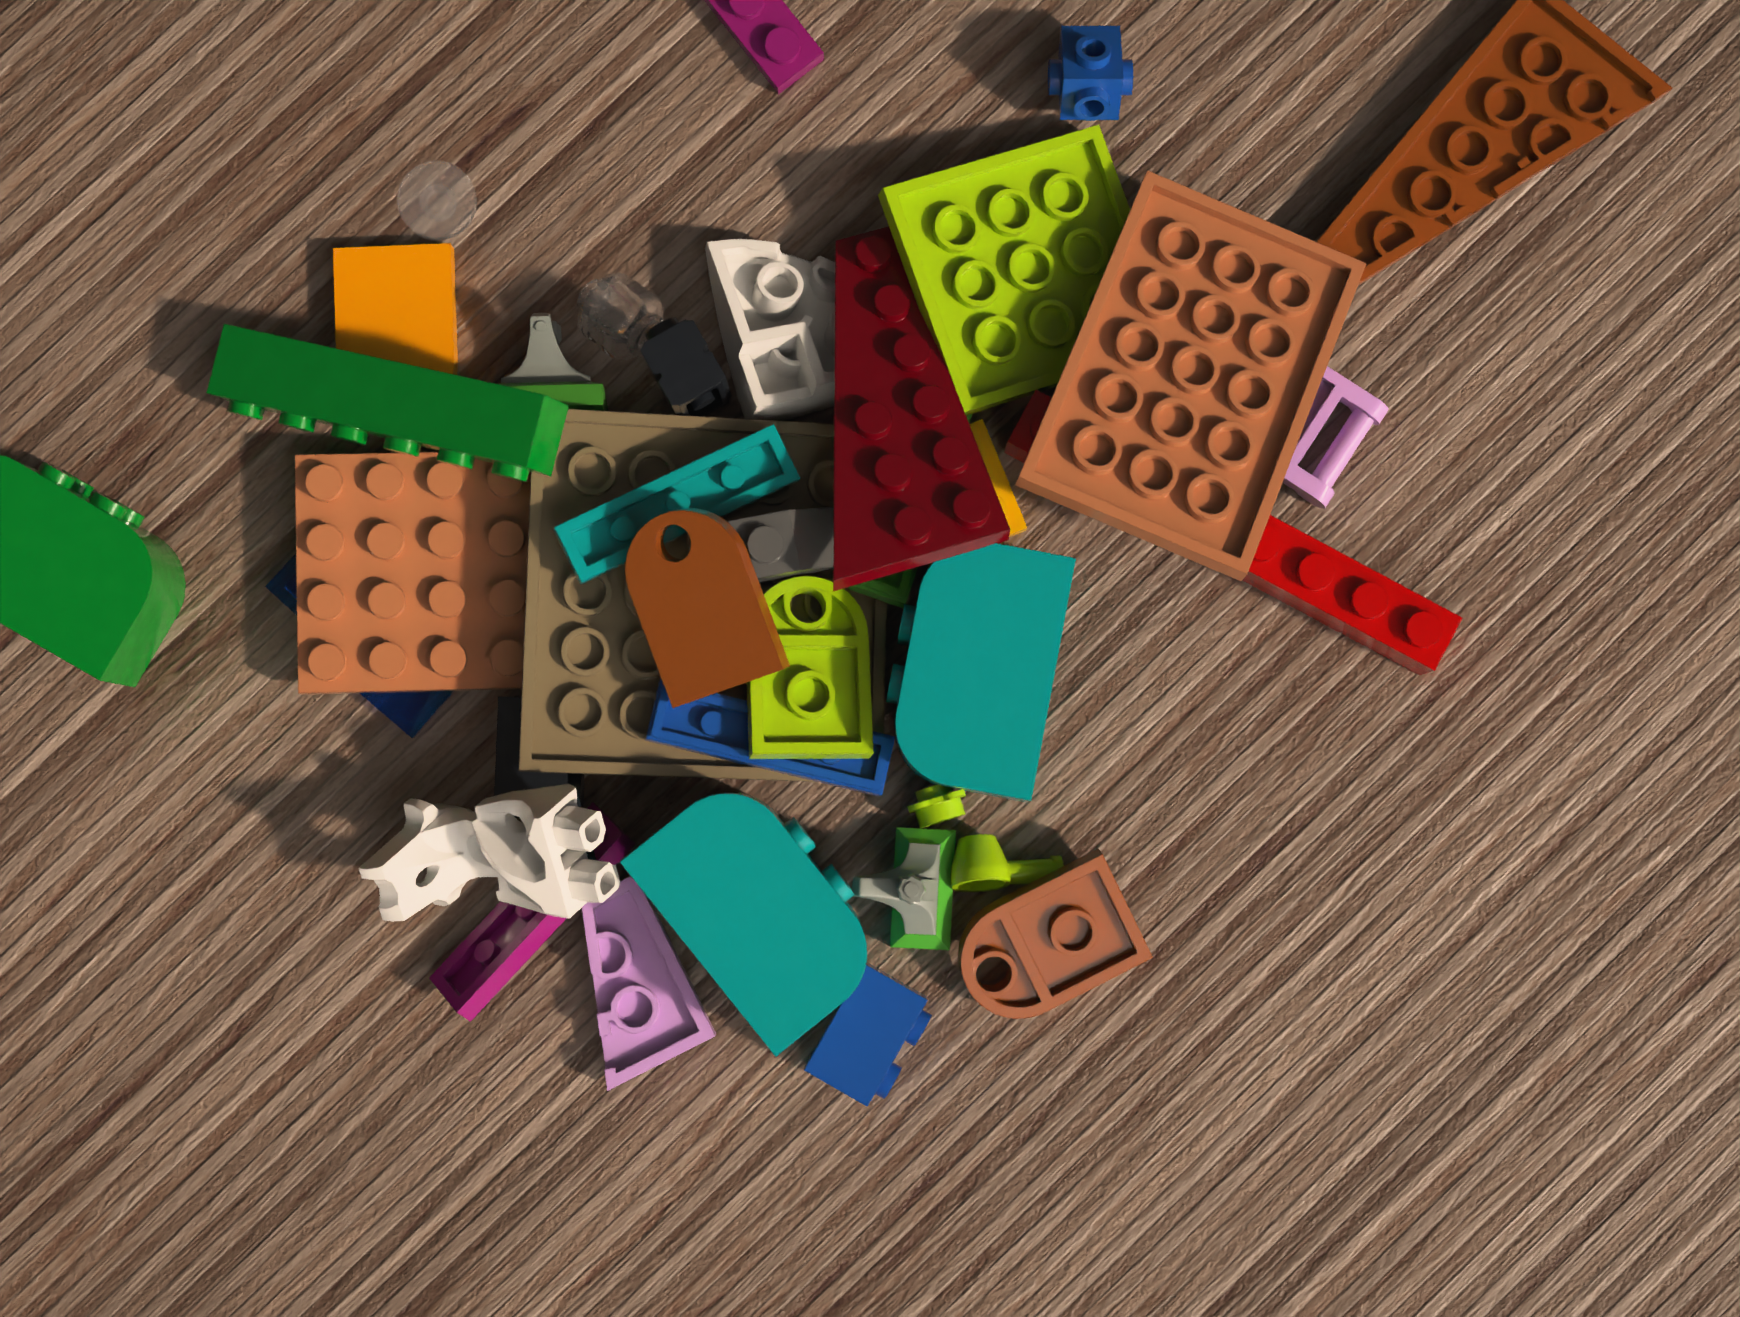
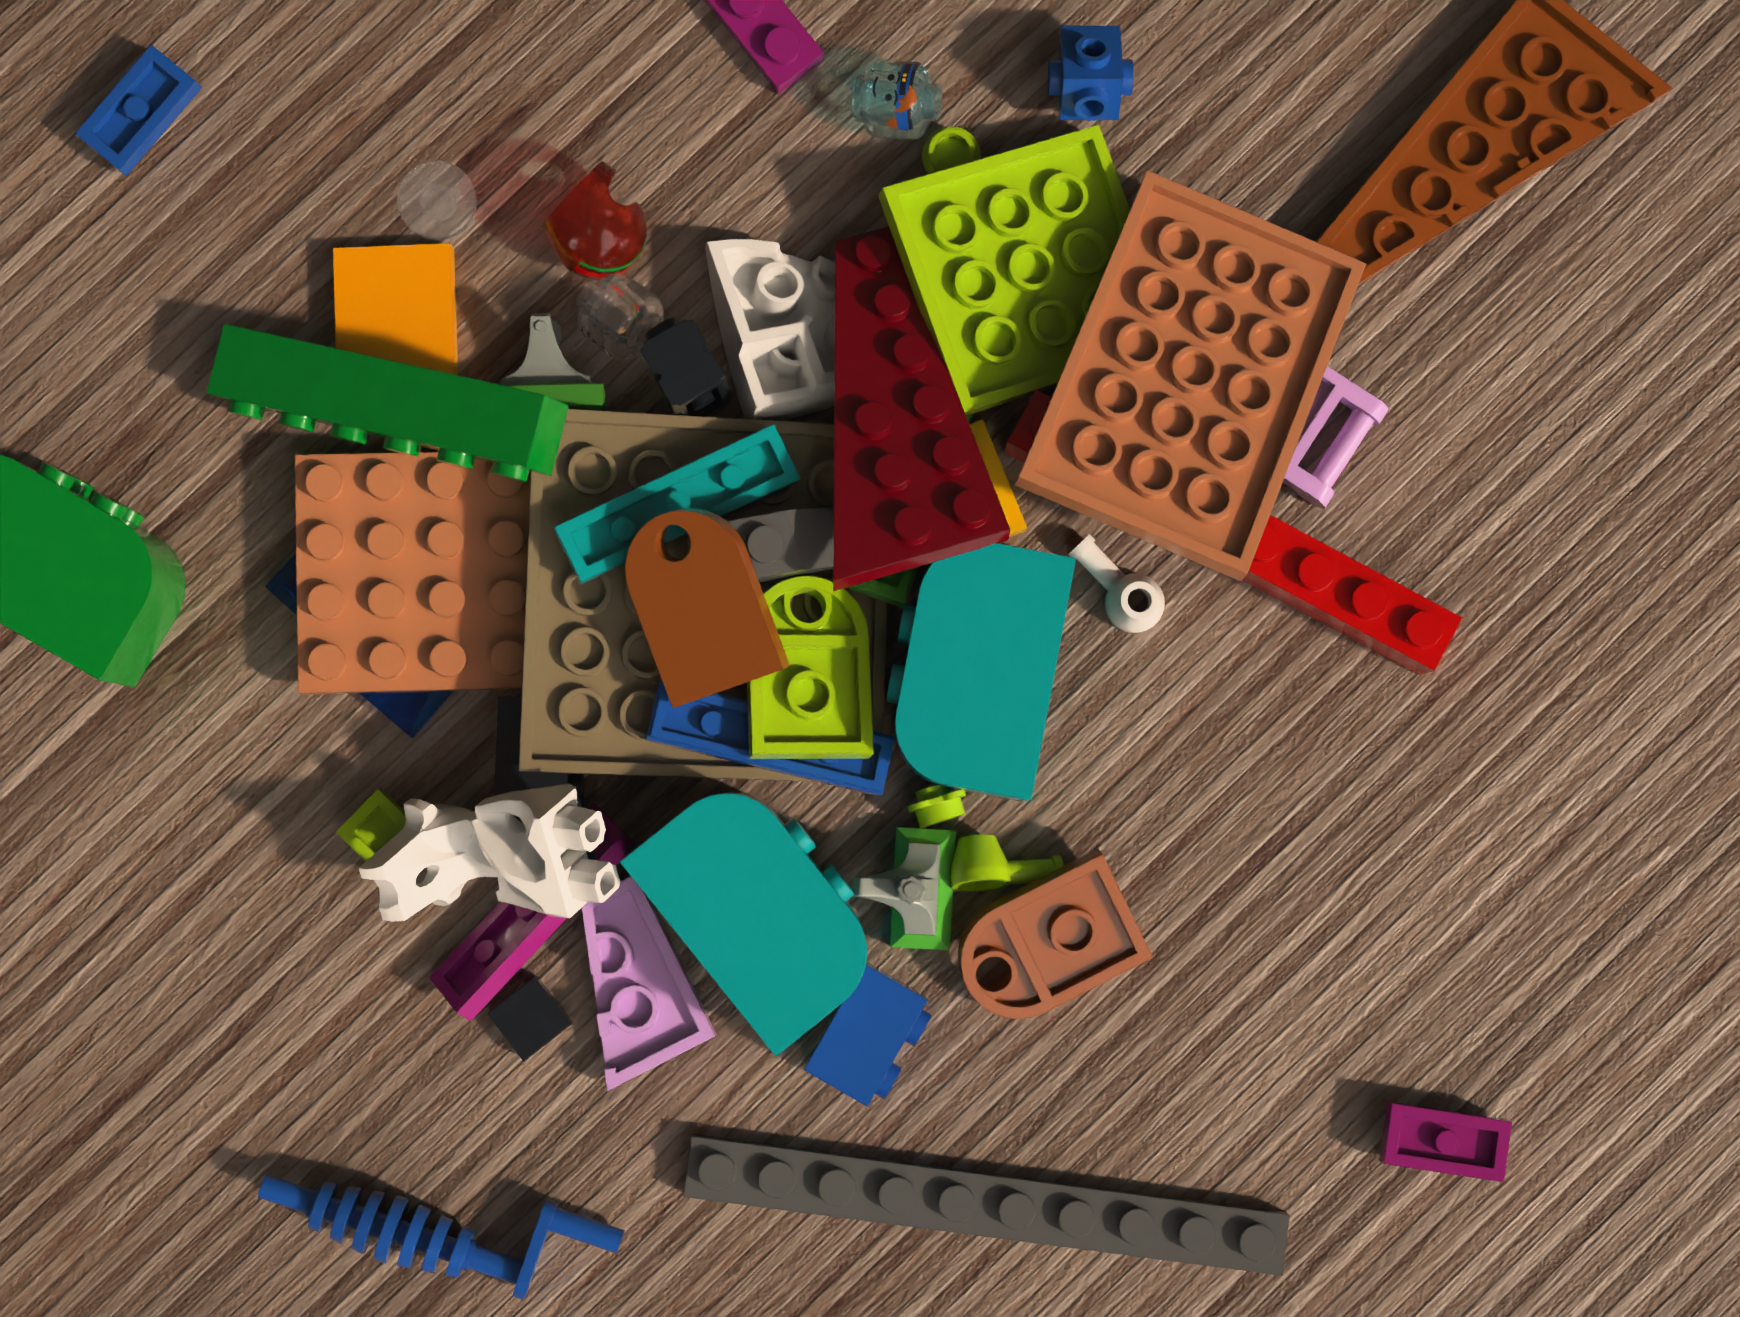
none -> blue plate [75,44,202,176]
none -> blue piece [258,1174,625,1300]
none -> lime plate [336,789,406,862]
none -> black tile [487,976,574,1061]
none -> clear red helmet [541,161,647,280]
none -> dark grey plate [684,1134,1290,1276]
none -> clear light blue head [852,60,942,140]
none -> lime plate [922,126,981,174]
none -> white bar [1068,534,1165,633]
none -> magenta plate [1379,1101,1512,1182]

